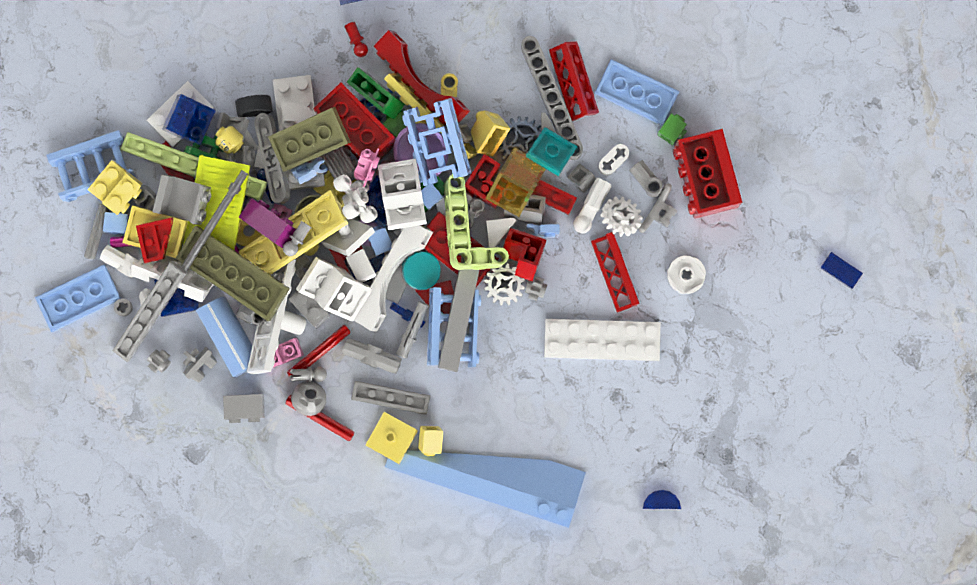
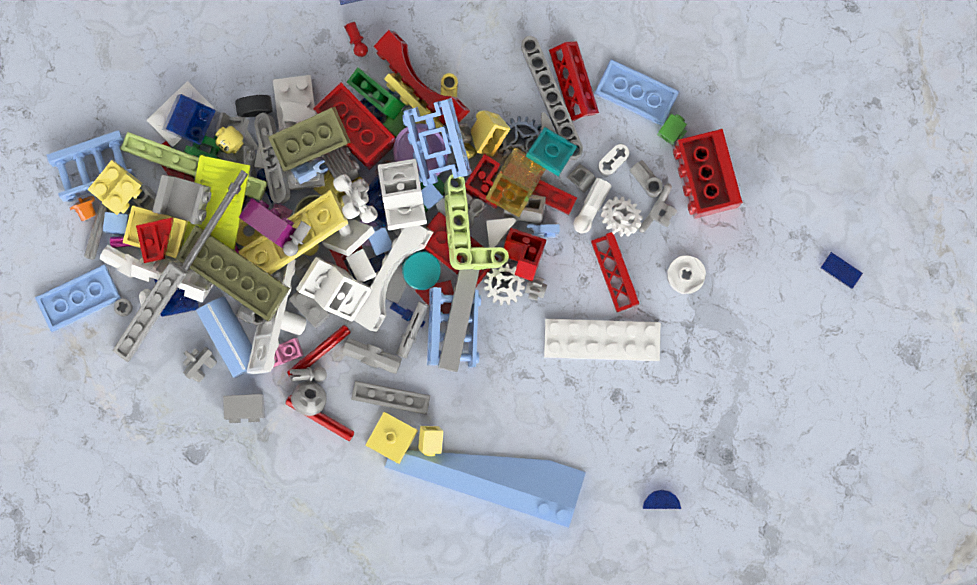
light grey gear [147,349,171,373] -> none
bright pink hinge [354,149,380,187] -> none
none -> orange piece [70,196,96,221]

